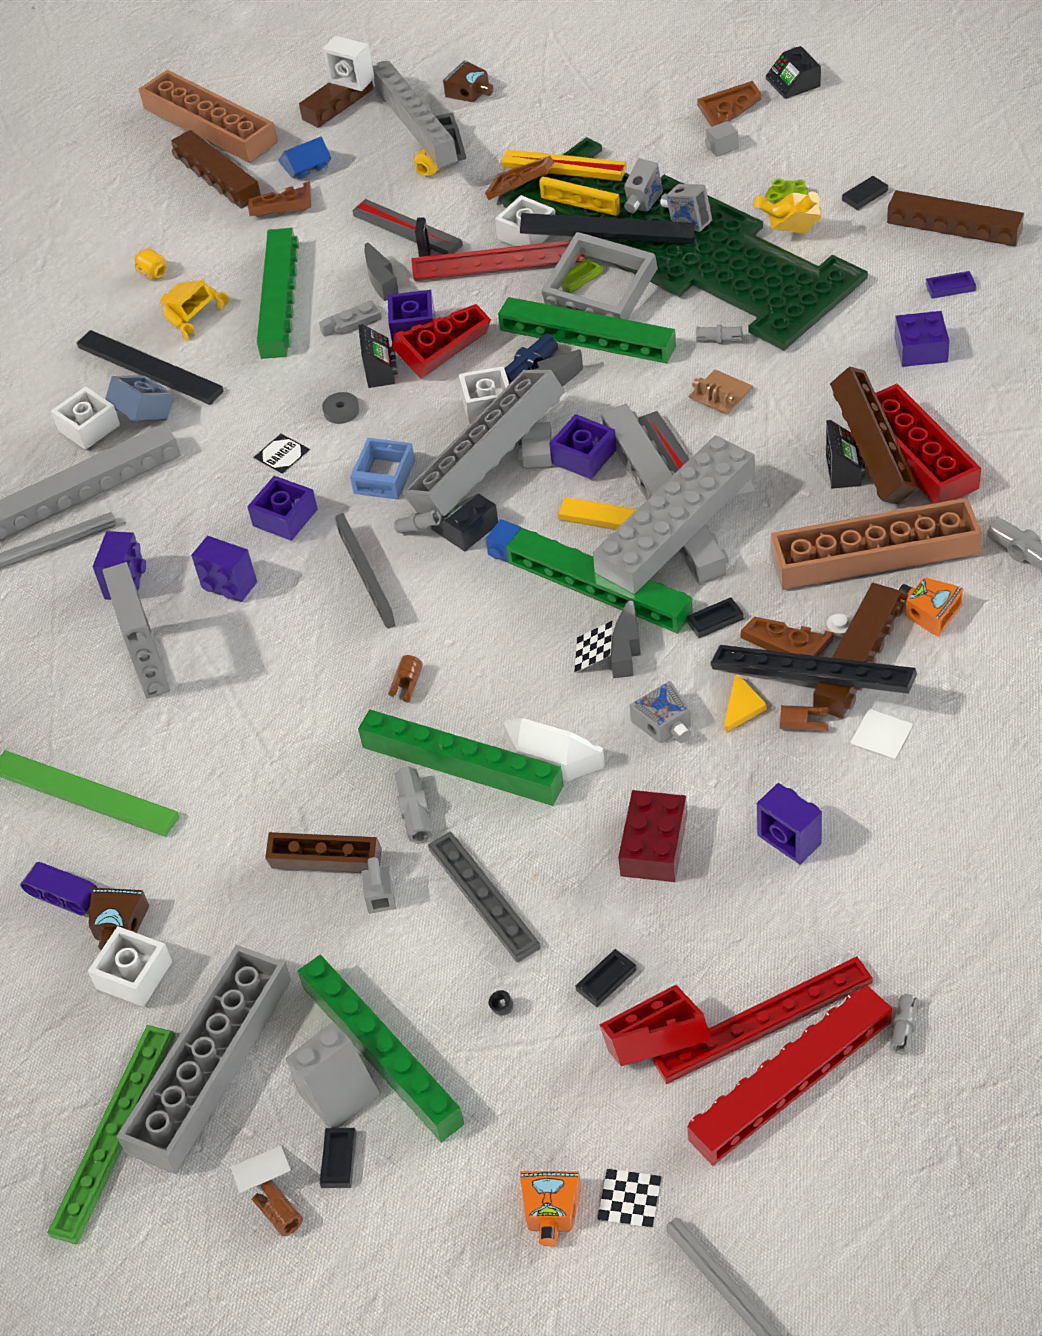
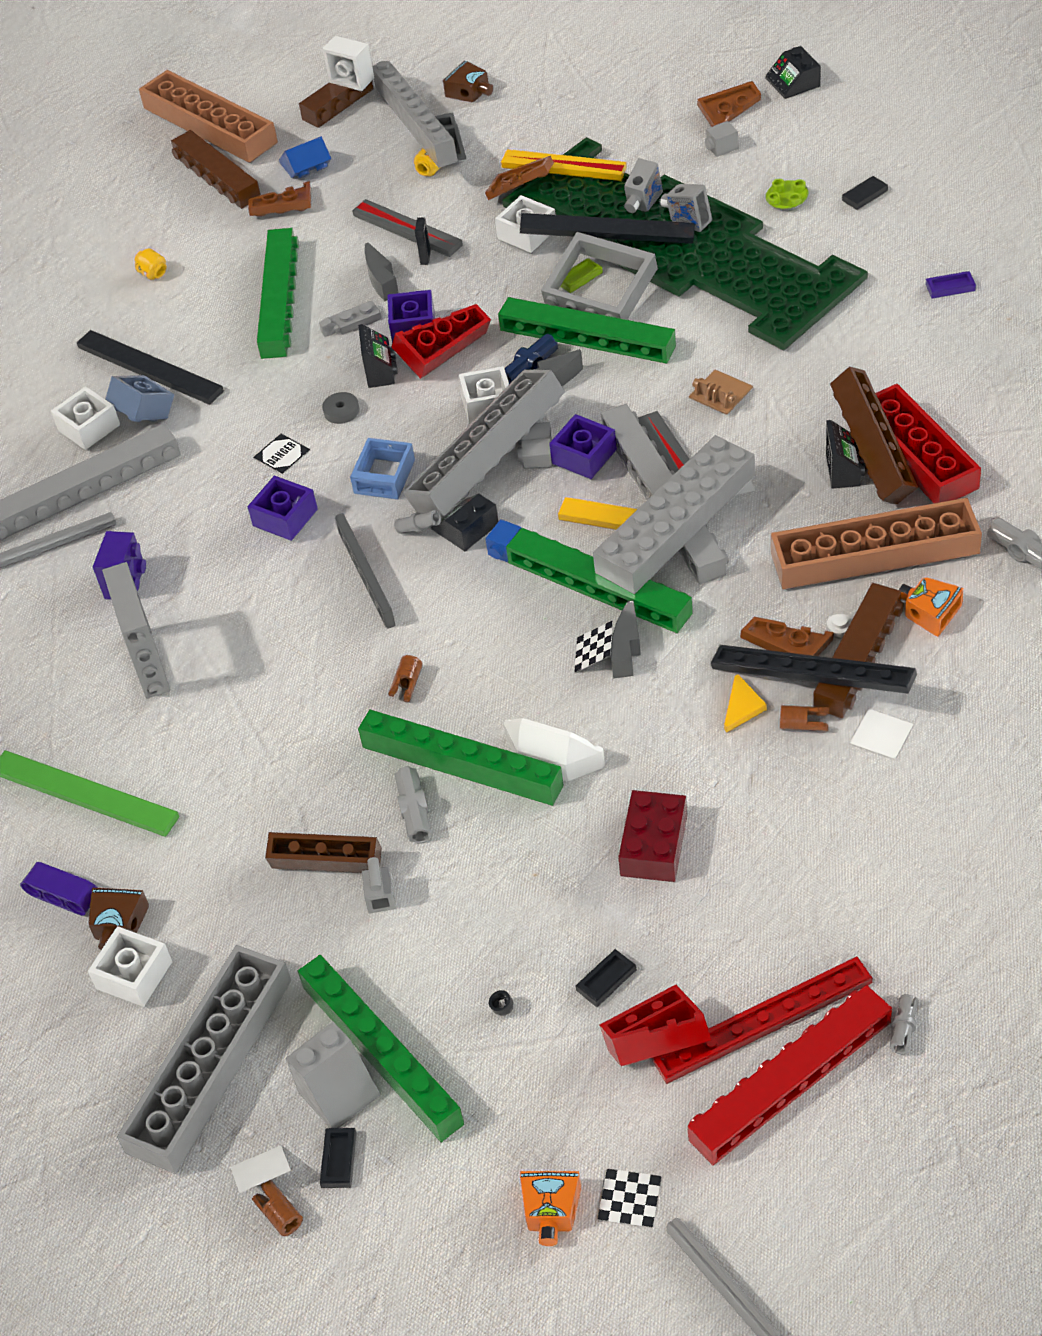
bright green tile [47,1025,175,1245] -> none
yellow torso [160,280,229,341] -> none
dark purple brick [191,535,257,602] -> none
red tile [411,240,585,281] -> none
dark grey tile [428,831,541,963] -> none
yellow tile [539,177,620,216] -> none
light grey torso [629,681,691,743] -> none
black tile [686,597,744,638] -> none
light grey pin [696,325,743,343] -> none
yellow torso [753,191,821,234] -> none
dark purple brick [756,782,822,865] -> none
reddish brown brick [887,190,1024,246] -> none
dark purple brick [894,311,950,367] -> none

